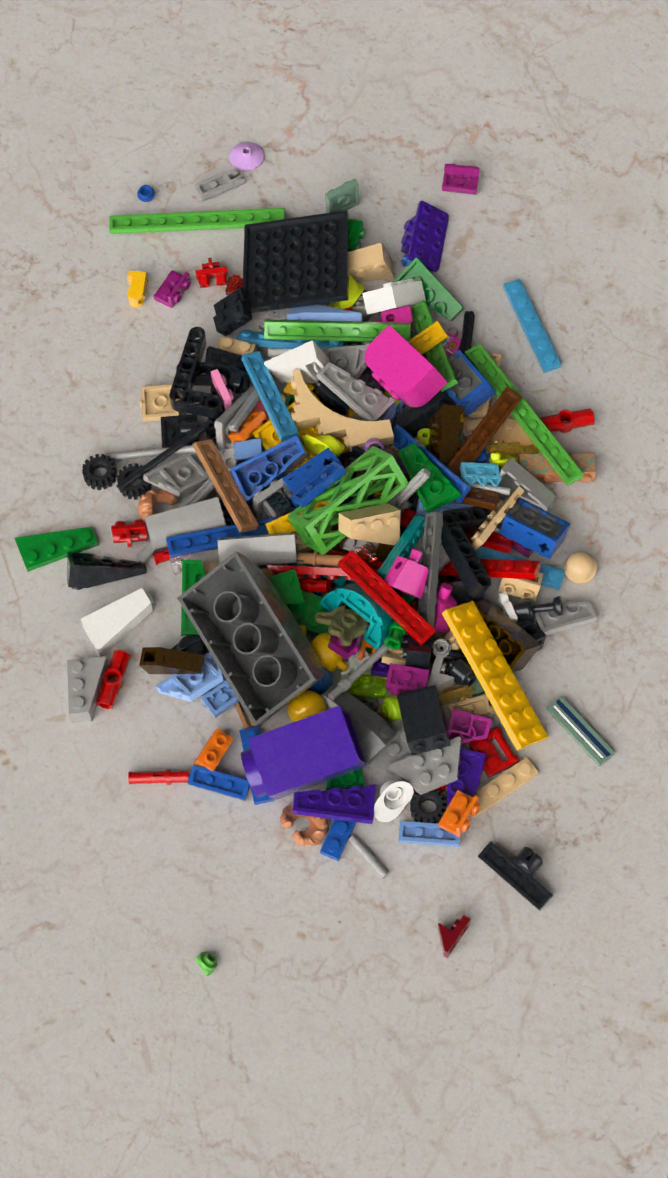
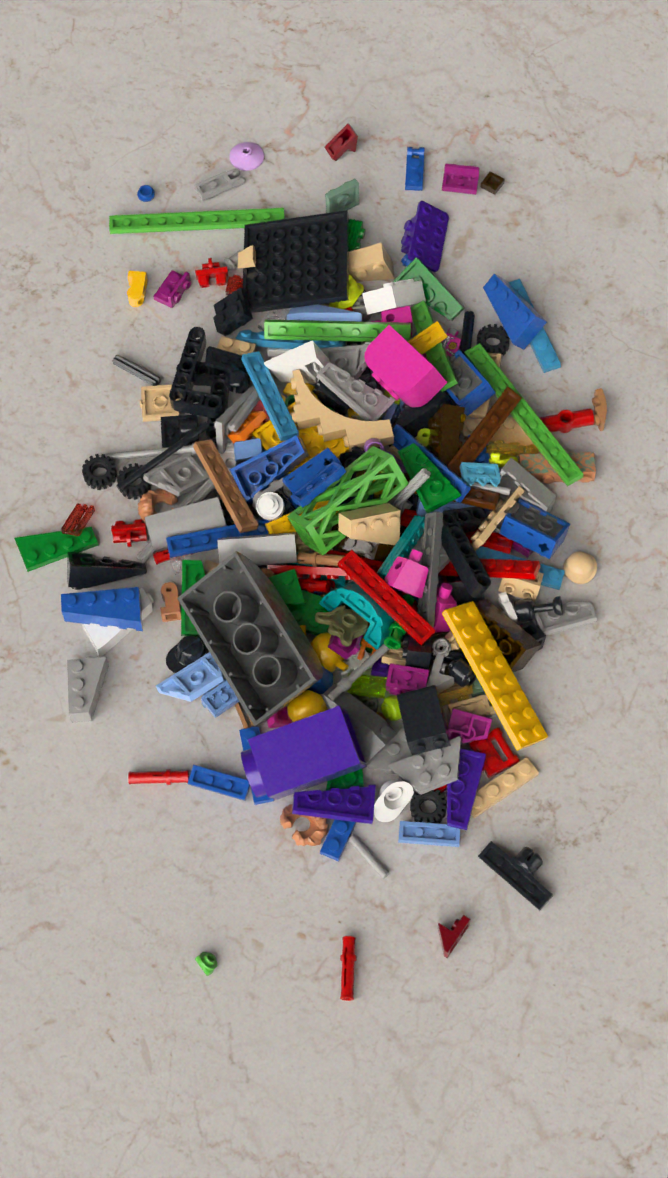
red piece [96,650,131,710] -> none
dark brown slope [139,647,205,674] -> none
orange bracket [193,728,233,771] -> none
bright pink plate [211,369,234,410] -> none
neon yellow piece [302,435,345,458] -> none
clear red tile [354,547,378,564] -> none
orange bracket [438,790,481,837] -> none
sand green tile [547,696,615,767] -> none
none -> clear red tile [61,503,95,536]
none -> blue wedge [61,587,143,632]
none -> axle [113,355,161,386]
none -> nougat leg [160,582,181,622]
none -> light grey pin [223,250,240,271]
none -> tan slope [238,245,256,269]
none -> white plate [256,492,285,521]
none -> dark pink slope [267,706,292,728]
none -> dark red slope [324,123,358,161]
none -> red pin [340,936,357,1001]
none -> blue plate [405,147,425,191]
none -> black tyre [476,324,510,356]
none -> dark brown plate [480,172,505,195]
none -> blue wedge [483,274,547,350]
none -> medium nougat slope [592,388,607,431]

